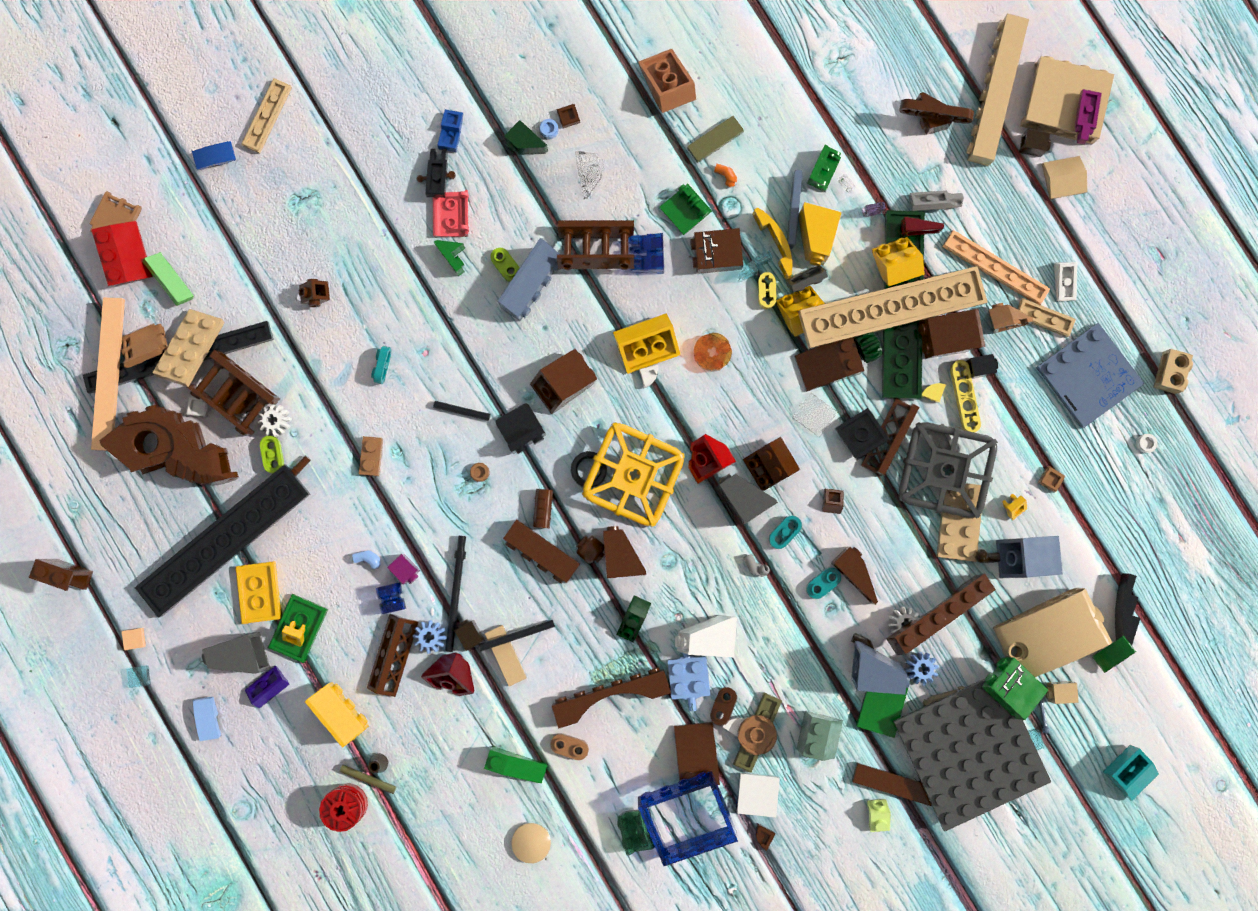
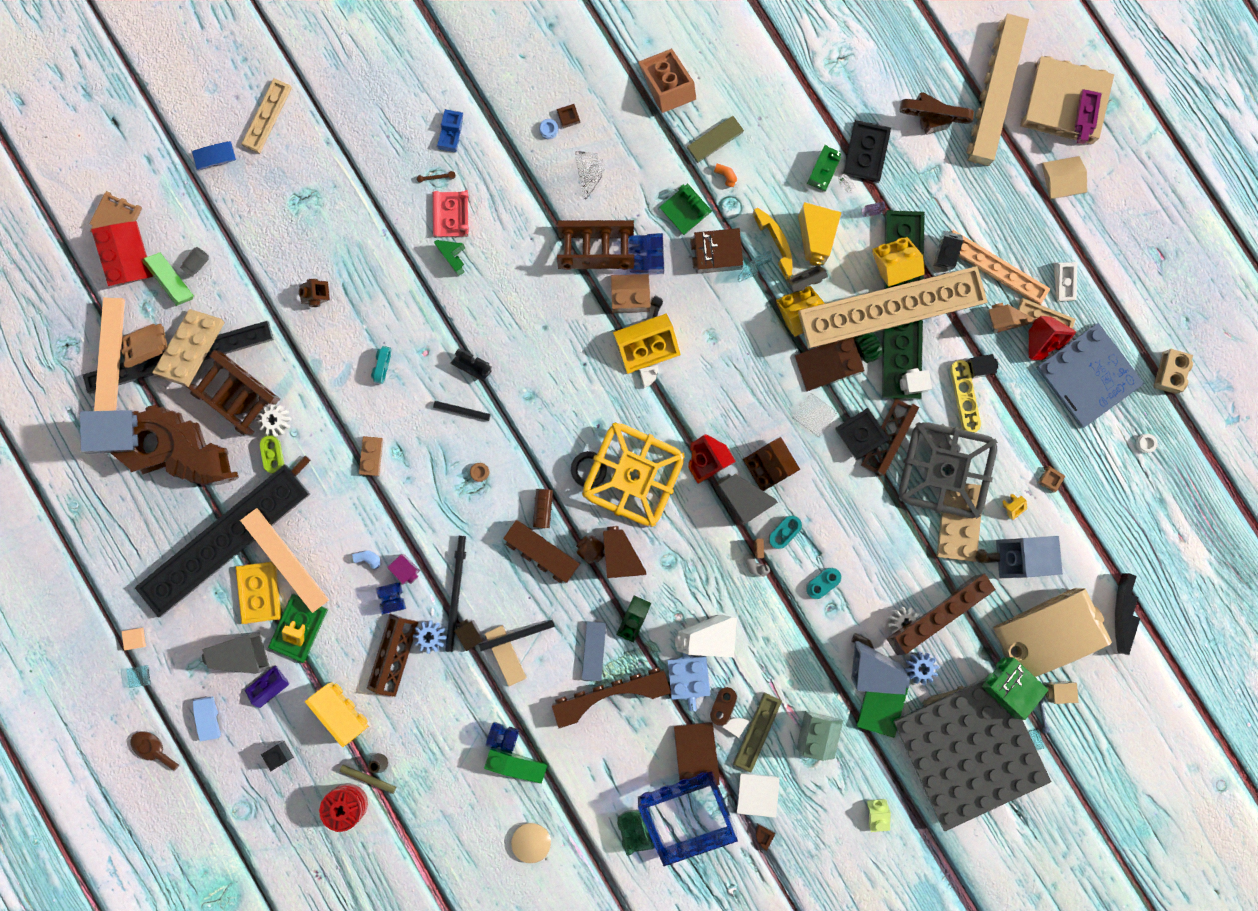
reddish brown panel [29,559,93,591] -> none
white tile [186,396,209,418] -> none
dark red slope [421,652,475,696] -> none
black hinge [425,149,448,198] -> none
lime plate [490,247,520,282] -> none
black bracket [496,403,546,454] -> none
sand blue slope [498,238,561,321] -> none
dark green slope [504,120,548,155] -> none
reddish brown slope [530,349,597,414] -> none
medium nougat plate [550,733,589,760] -> none
clear orange plate [694,333,732,371] -> none
medium nougat tile [738,715,777,755] -> none
light yellow beam [758,272,776,309] -> none
sand blue tile [787,170,803,249] -> none
reddish brown slope [822,488,844,514] -> none
reddish brown slope [831,547,878,605] -> none
reddish brown tile [852,762,932,806] -> none
dark red slope [901,217,944,236] -> none
light grey hinge [909,190,964,211] -> none
reddish brown slope [918,309,986,359] -> none
light yellow tile [922,383,946,403] -> none
dark brown brick [1019,129,1051,157] -> none
green slope [1092,635,1137,673] -> none
teal slope [1103,745,1159,801] -> none
none -> sand blue slope [80,410,138,454]
none -> reddish brown piece [130,731,179,771]
none -> dark grey piece [180,247,209,277]
none -> light nougat tile [240,508,329,613]
none -> black brick [261,741,294,772]
none -> black hinge [450,348,492,382]
none -> clear blue wheel [486,721,520,754]
none -> sand blue tile [582,621,606,681]
none -> medium nougat slope [611,274,650,313]
none -> black hand [651,295,663,318]
none -> medium nougat tile [754,539,764,558]
none -> black tile [842,120,891,183]
none -> white brick [900,368,932,395]
none -> black torso [933,230,963,270]
none -> red slope [1028,316,1076,360]

